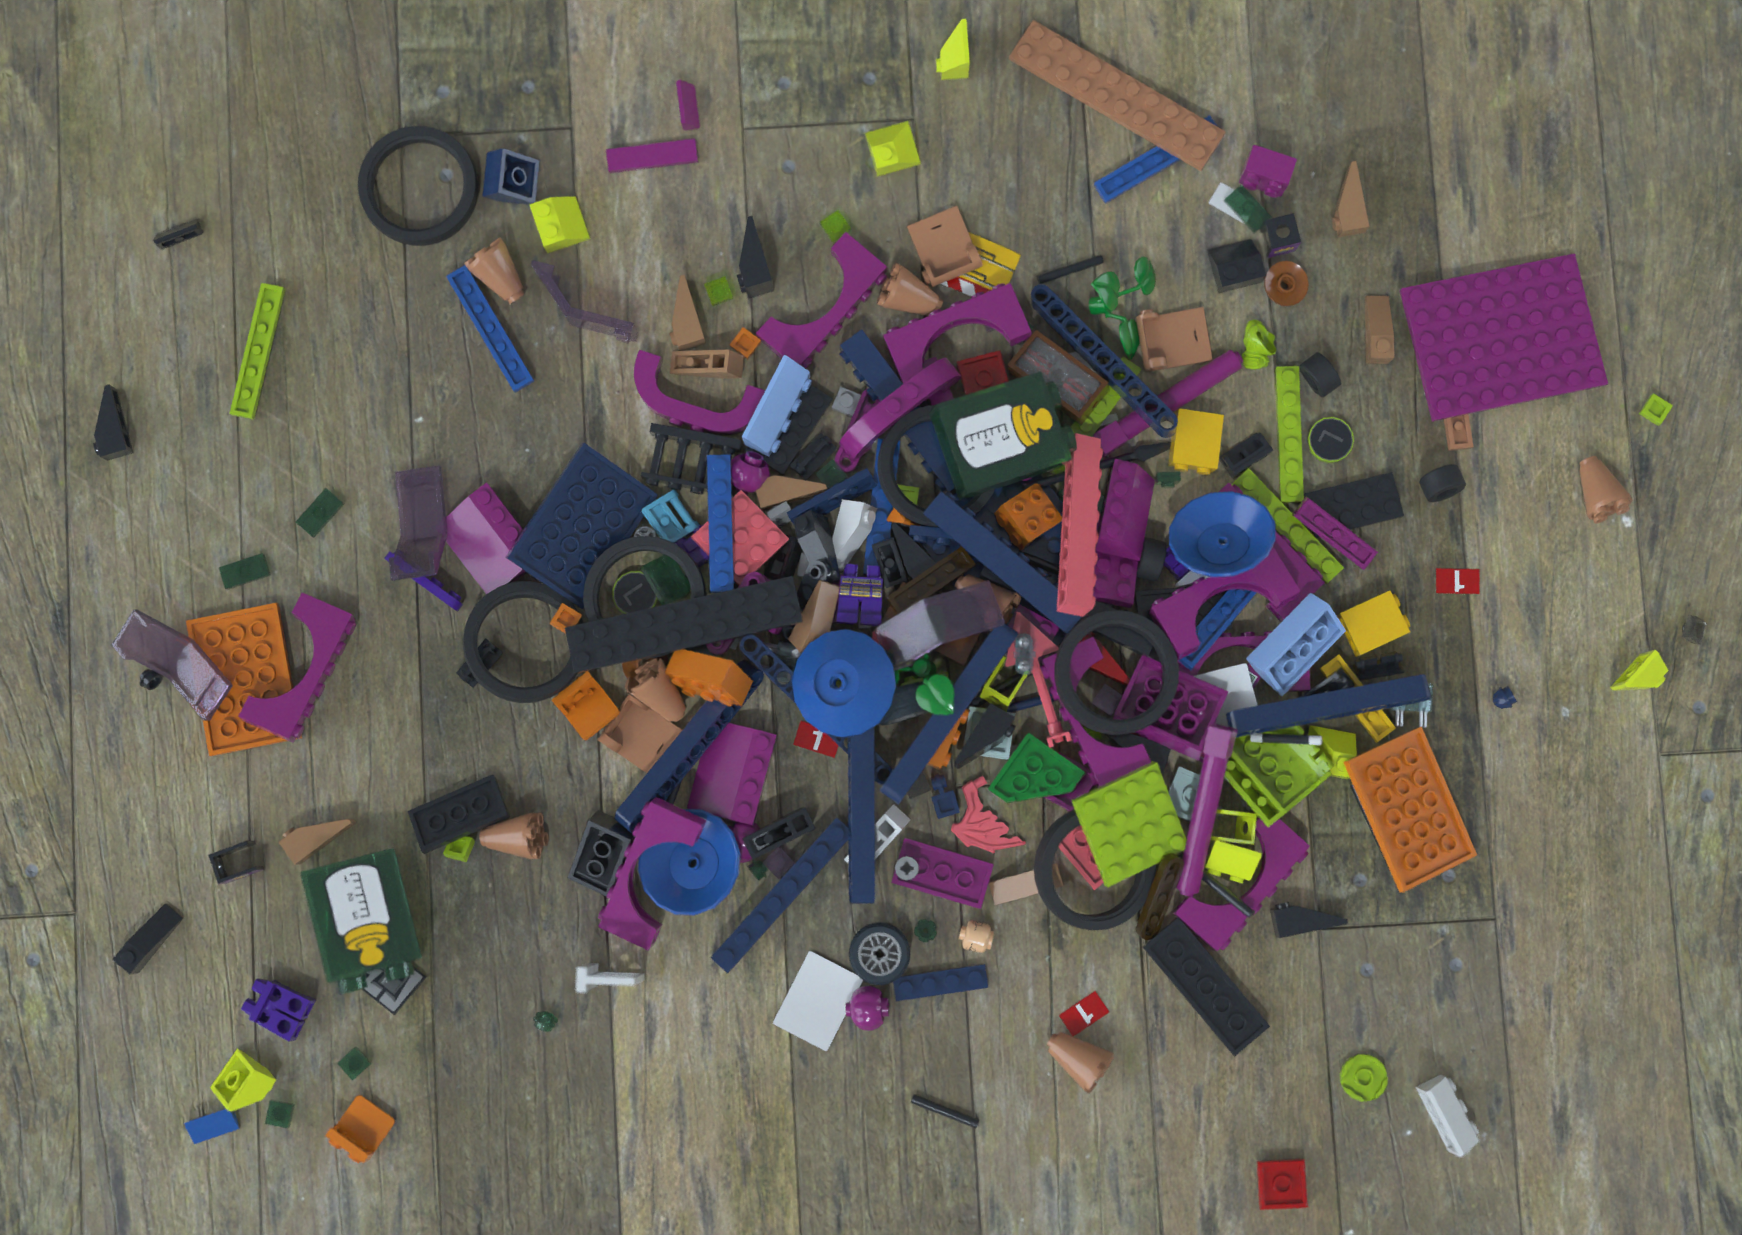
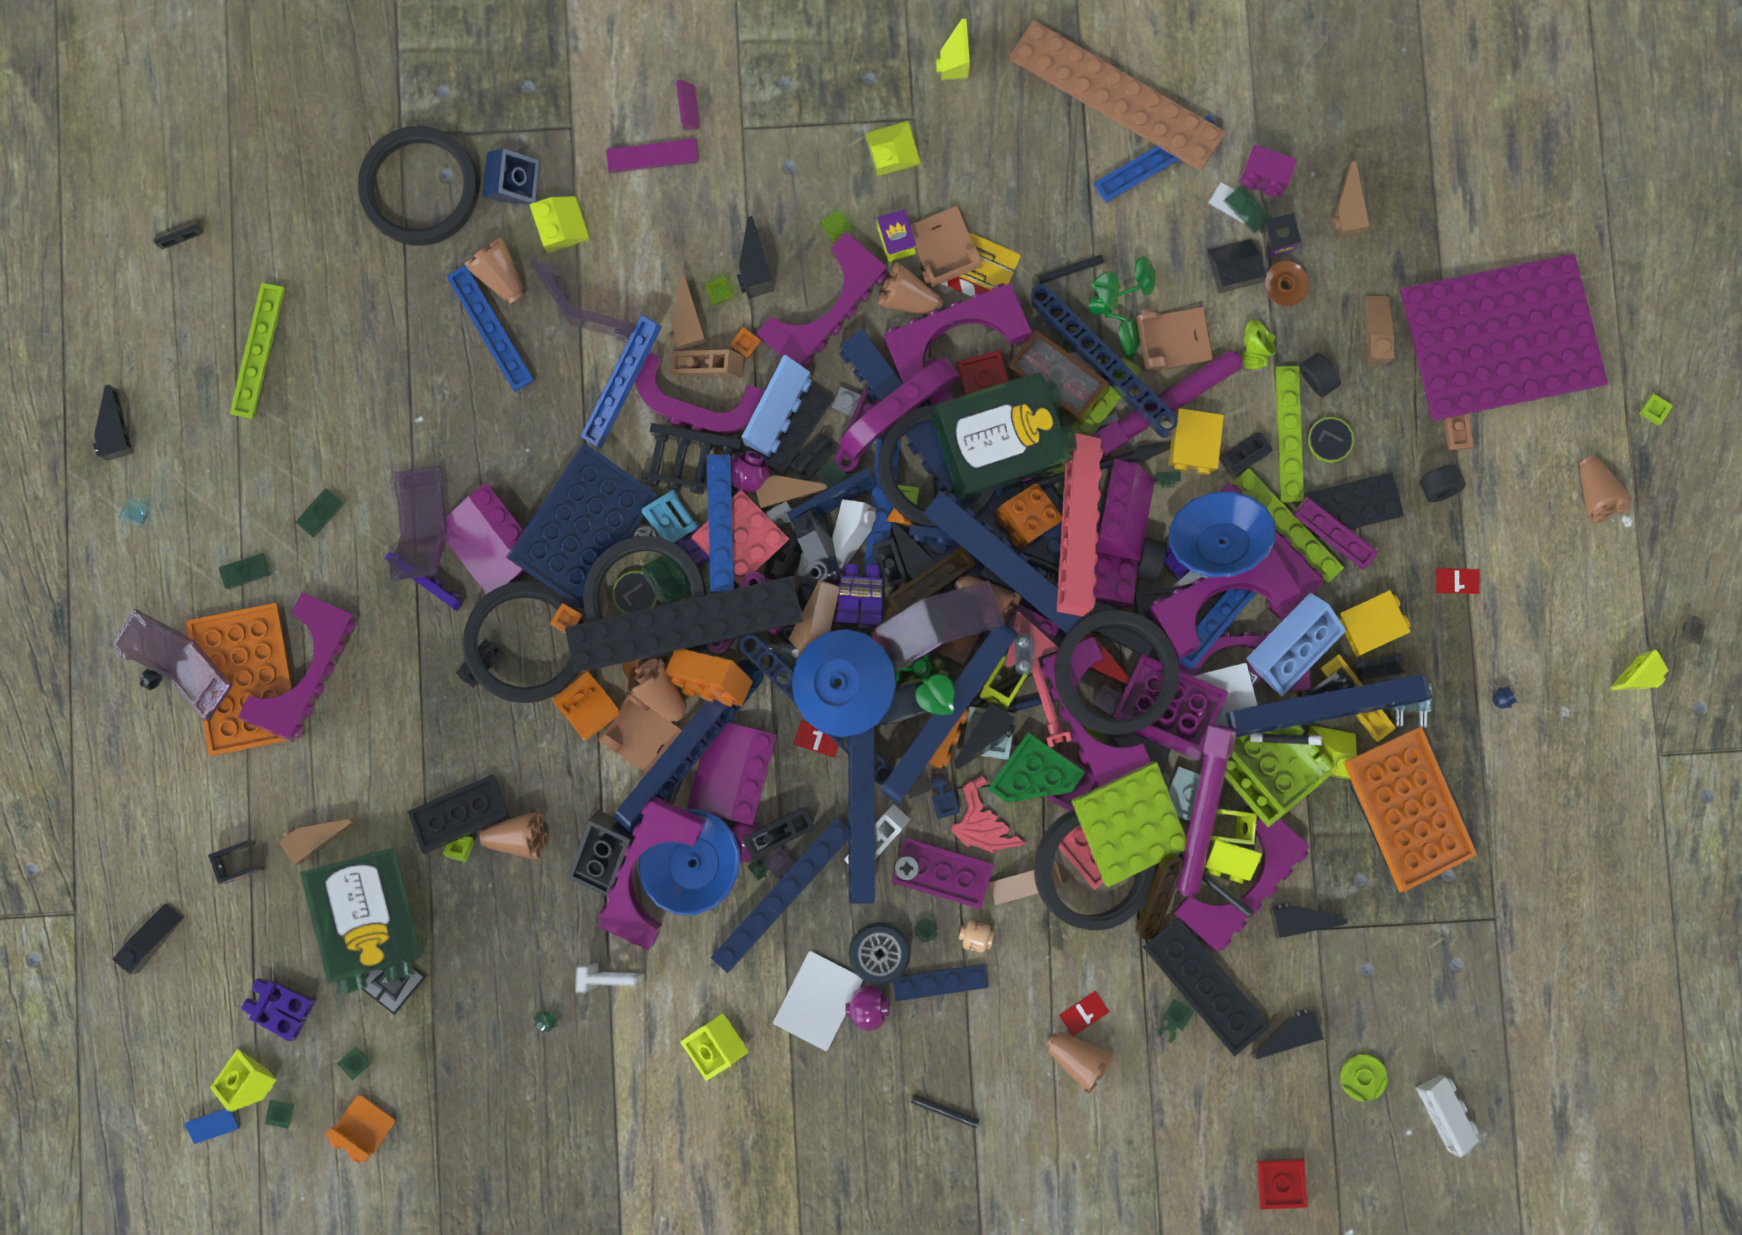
none -> clear light blue plate [118,498,151,529]
none -> blue plate [581,315,662,448]
none -> neon yellow slope [681,1013,749,1081]
none -> dark purple piece [877,209,916,262]
none -> clear green plate [1157,998,1194,1043]
none -> black slope [1251,1008,1324,1060]

